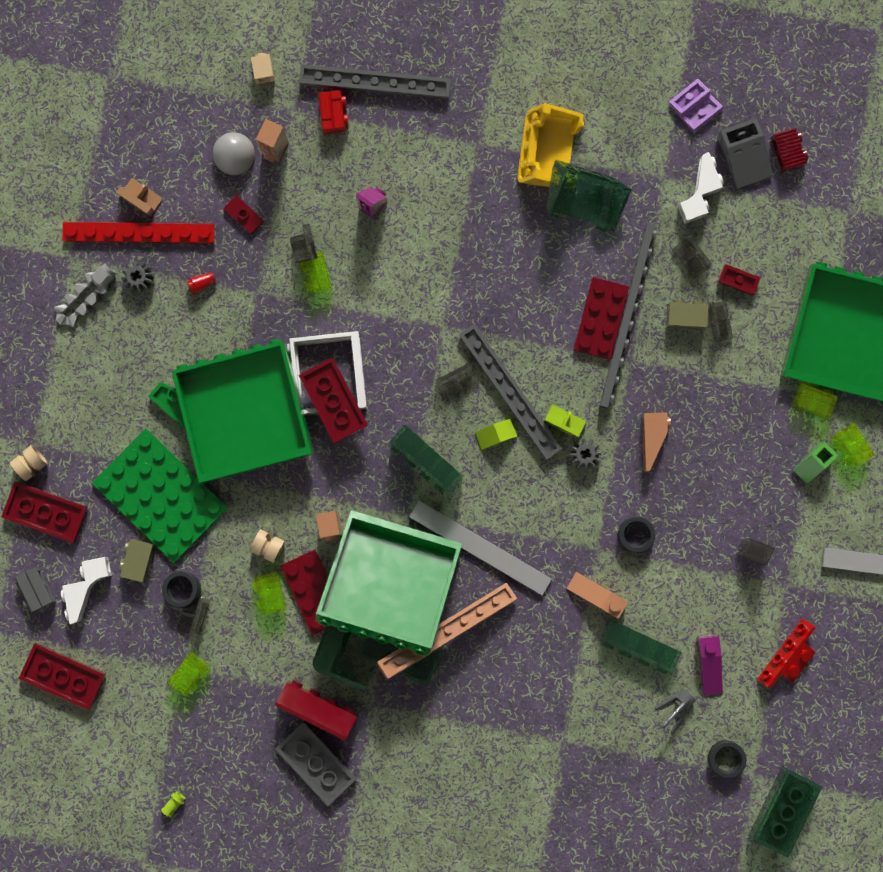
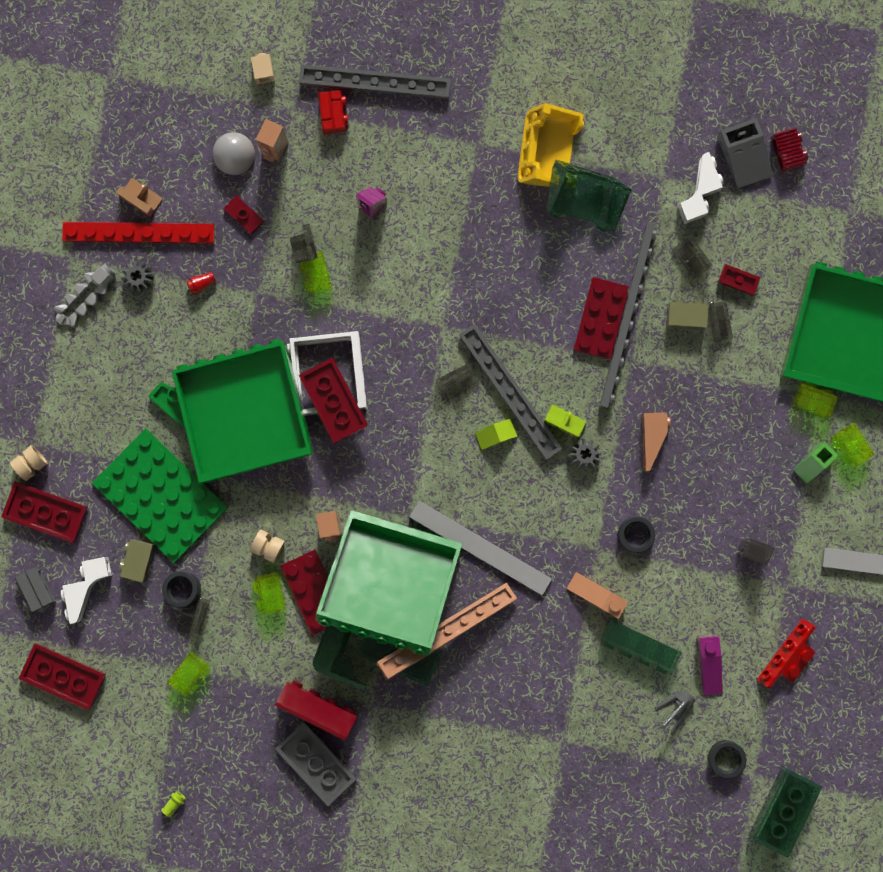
clear green brick [389,424,463,495] -> none
medium lavender slope [669,79,723,133] -> none

